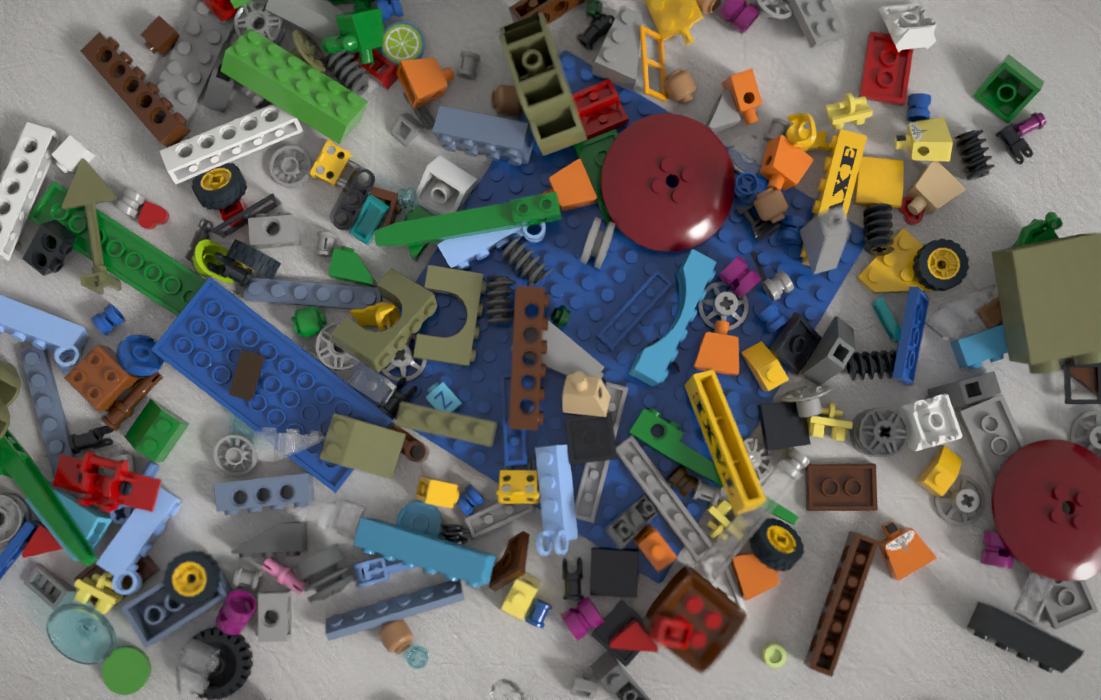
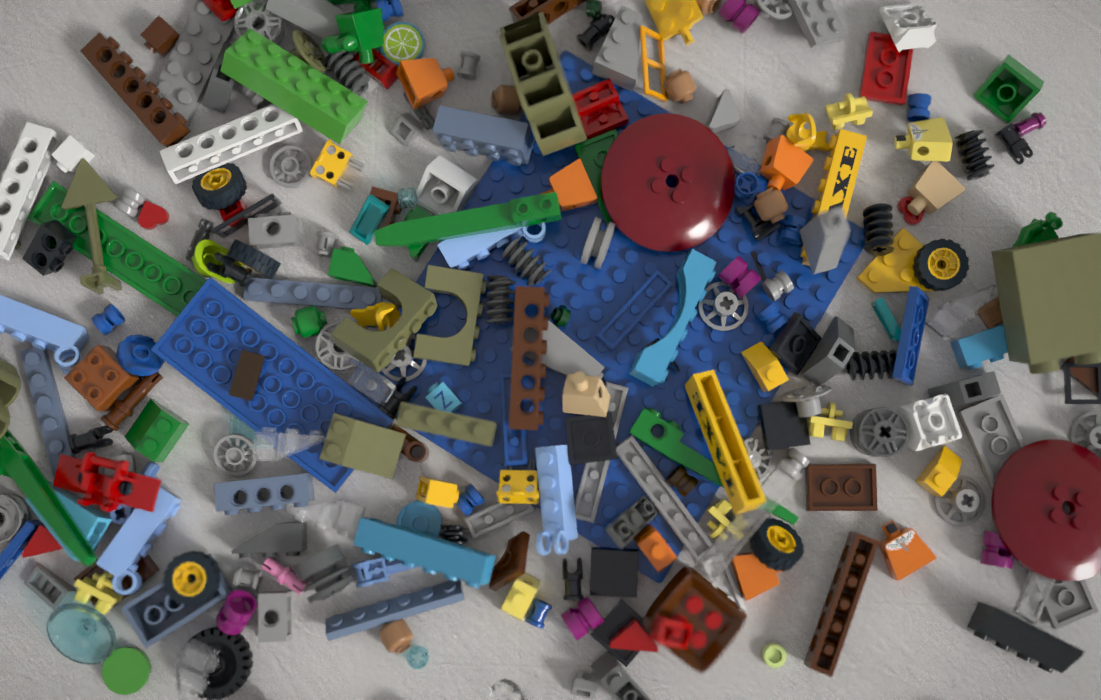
black beam [330,167,375,230] -> none
orange torso [692,320,739,376] -> none
light grey bush [692,479,721,506] -> none
orange torso [722,68,762,126] -> none
yellow slope [854,156,904,208] -> none

